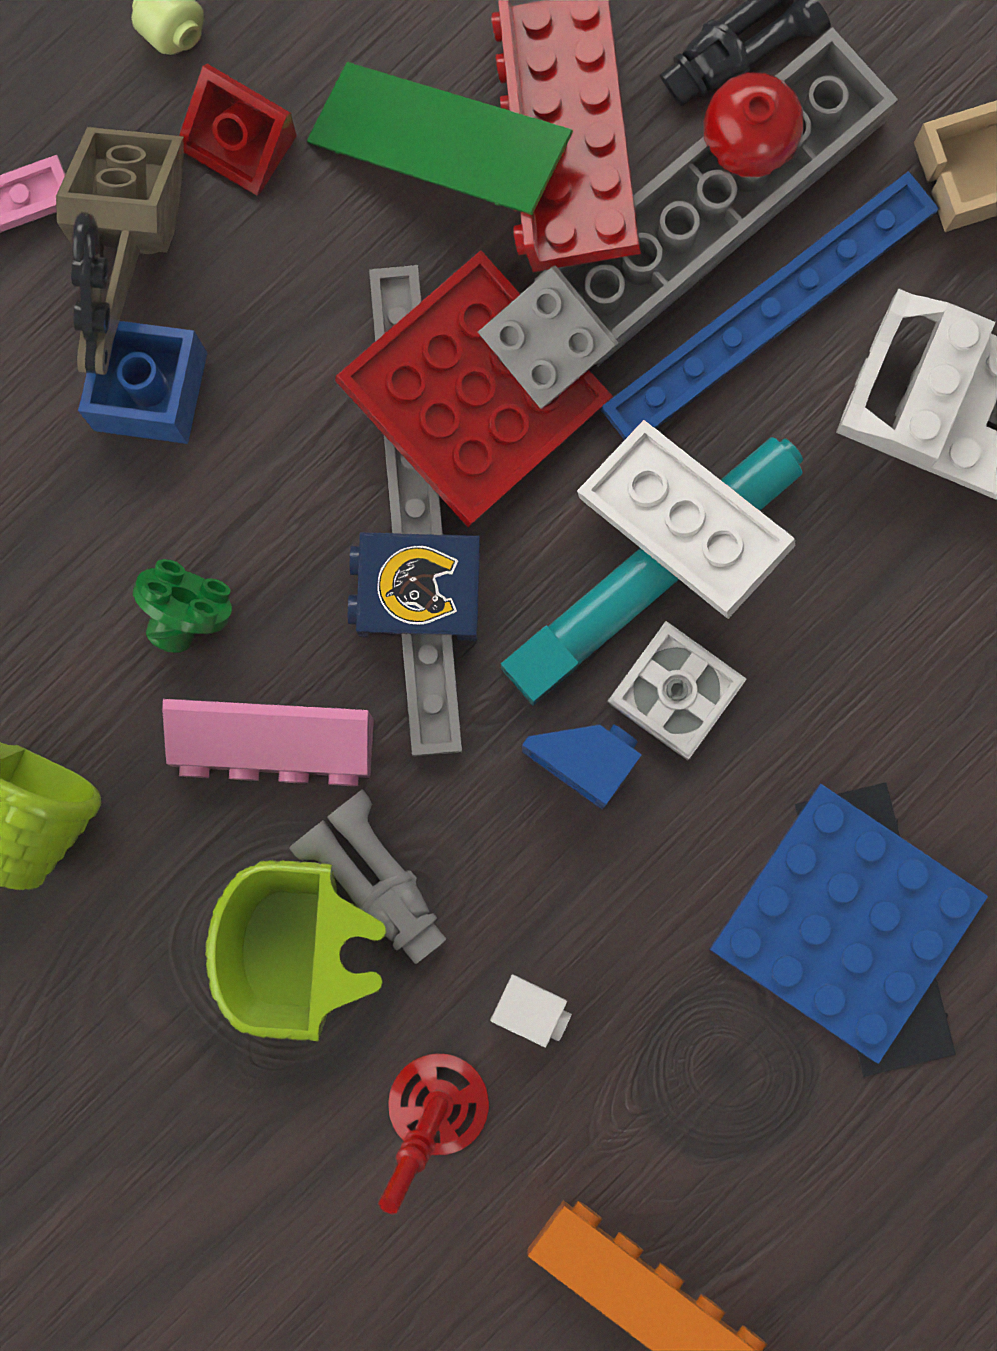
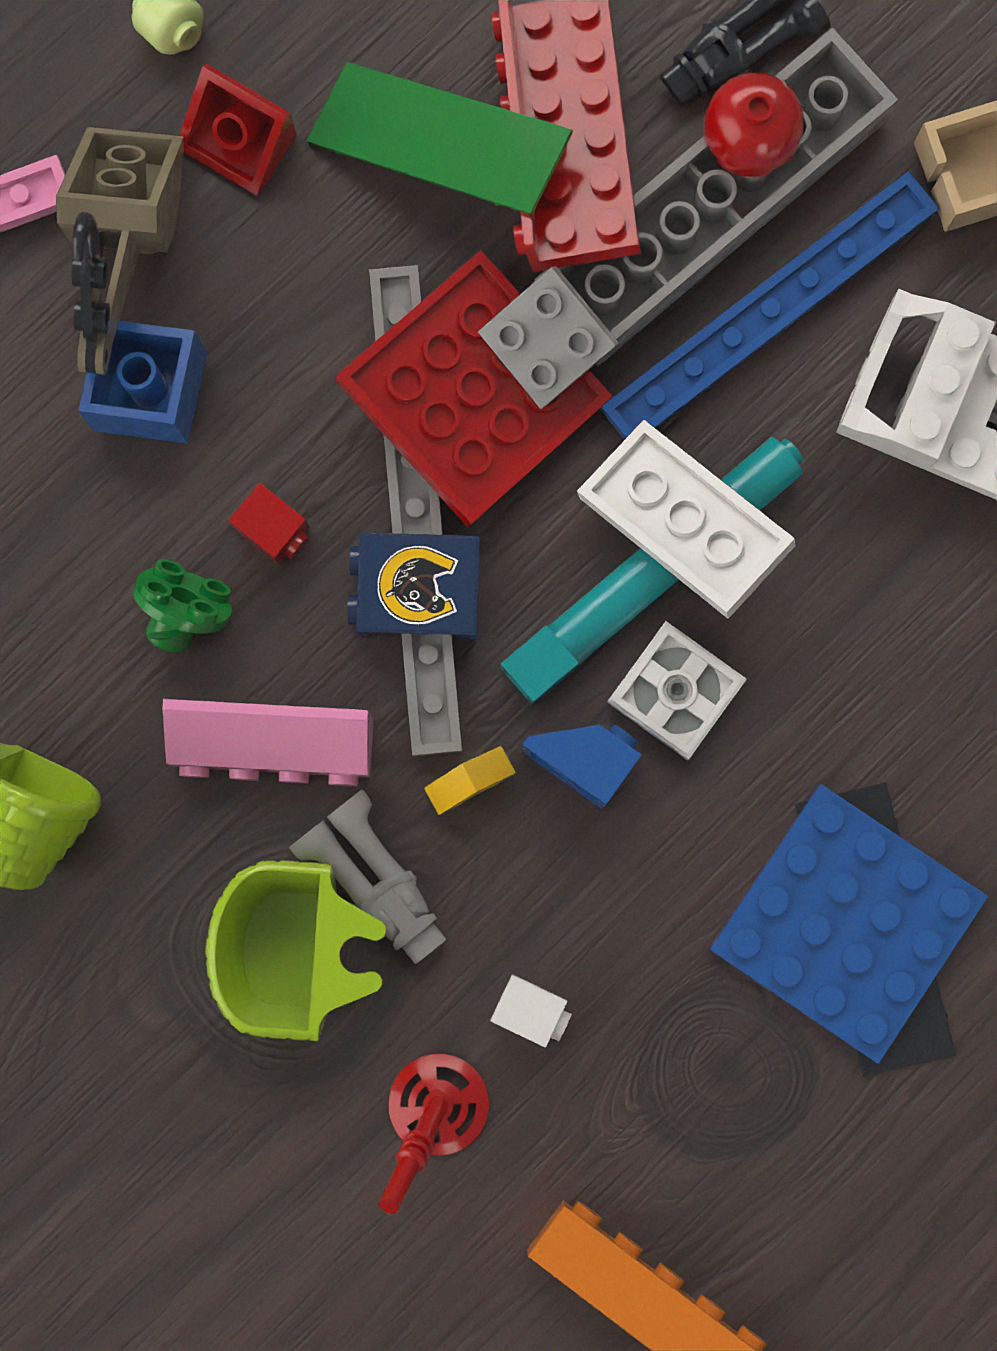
none -> red brick [228,483,310,565]
none -> yellow piece [424,746,516,815]

